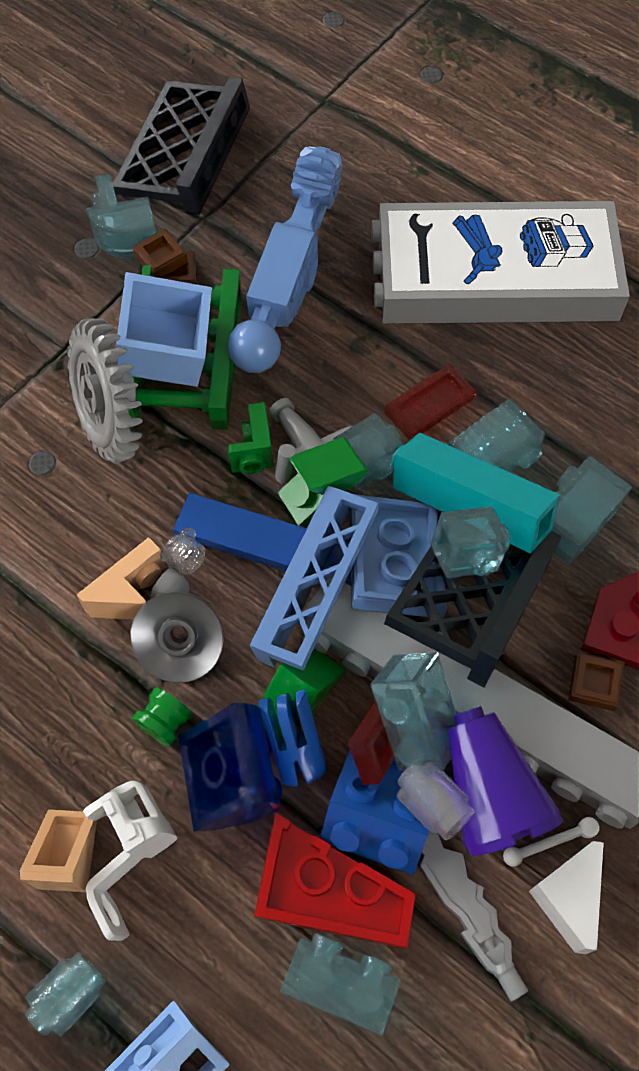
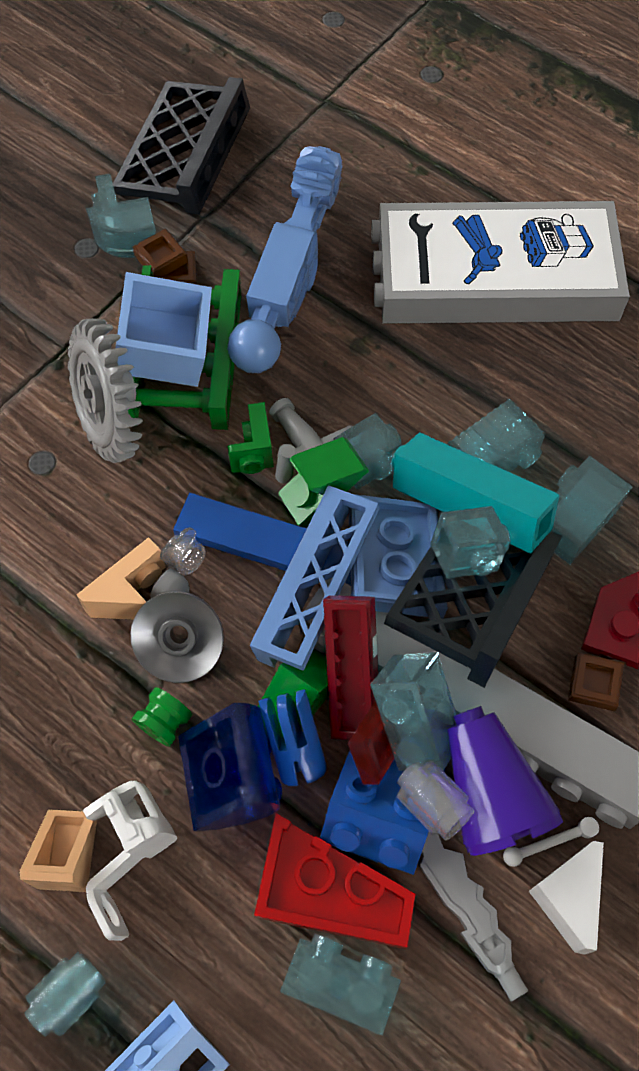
clear red tile [384,364,476,441] -> none
none -> dark red plate [323,595,382,742]

